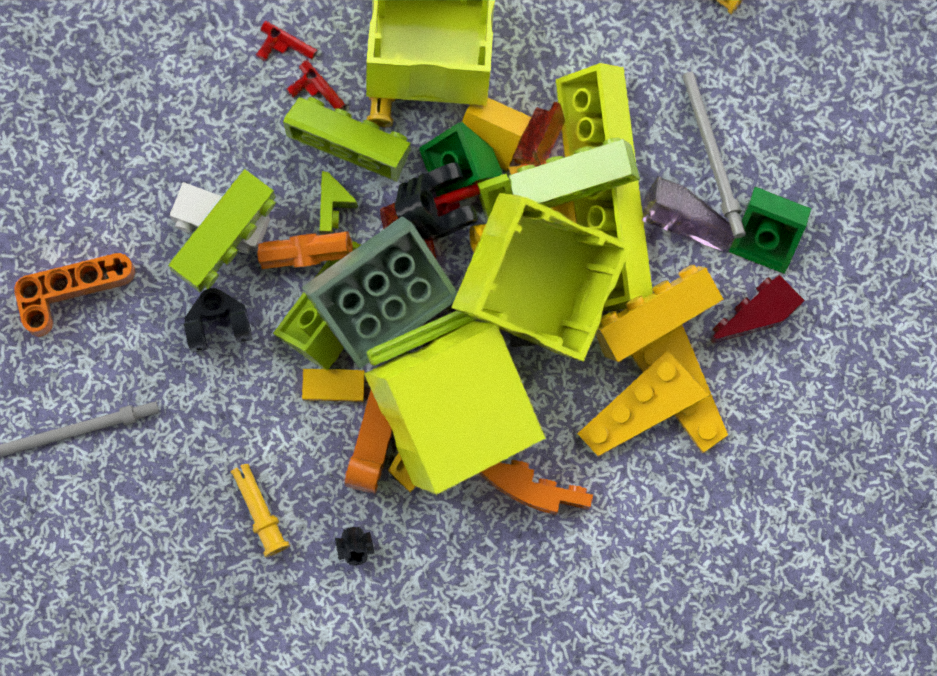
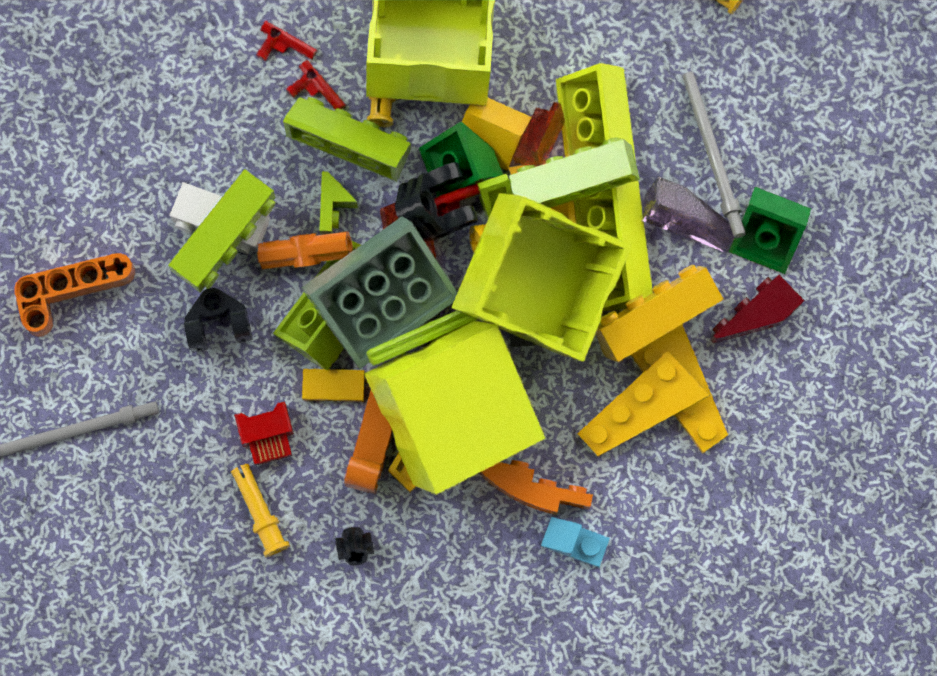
none -> red piece [234,401,294,466]
none -> medium azure slope [541,517,610,568]

